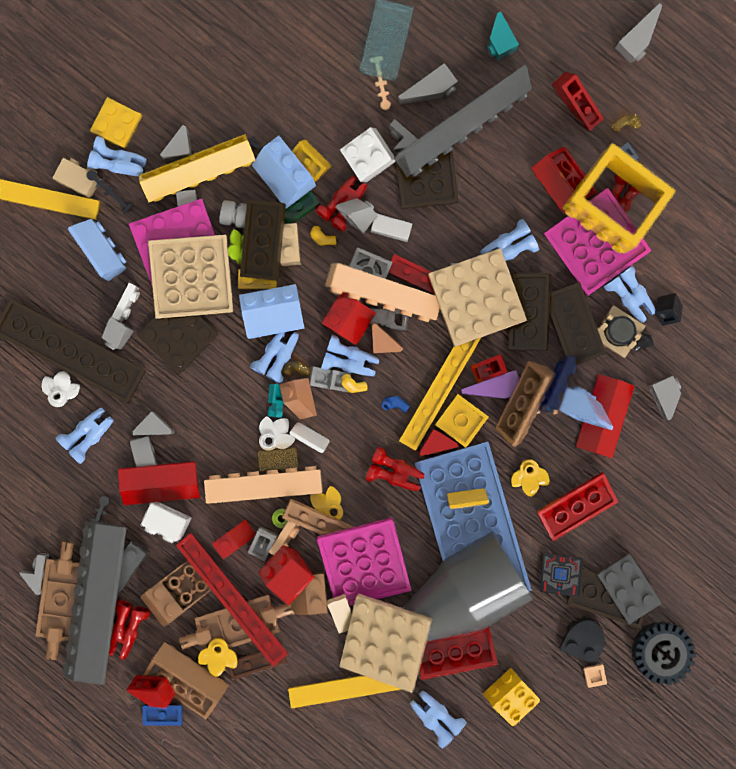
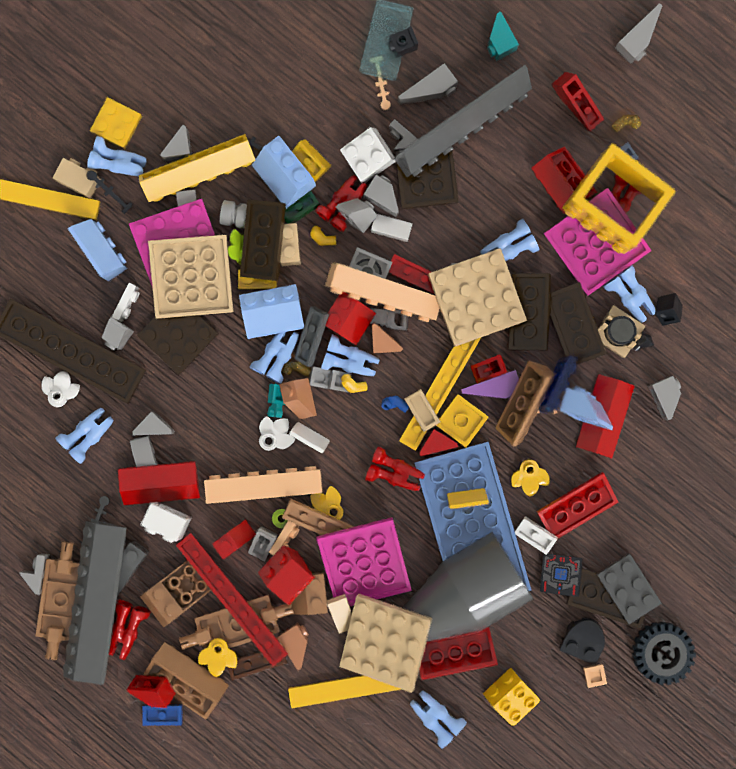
clear yellow plate [258,448,298,471] -> none
none -> nougat slope [277,622,309,670]
none -> dark grey tile [294,306,329,367]
none -> light grey slope [364,175,399,217]
none -> black brick [387,26,418,58]
none -> tan tile [404,389,440,432]
none -> white plate [515,516,558,555]

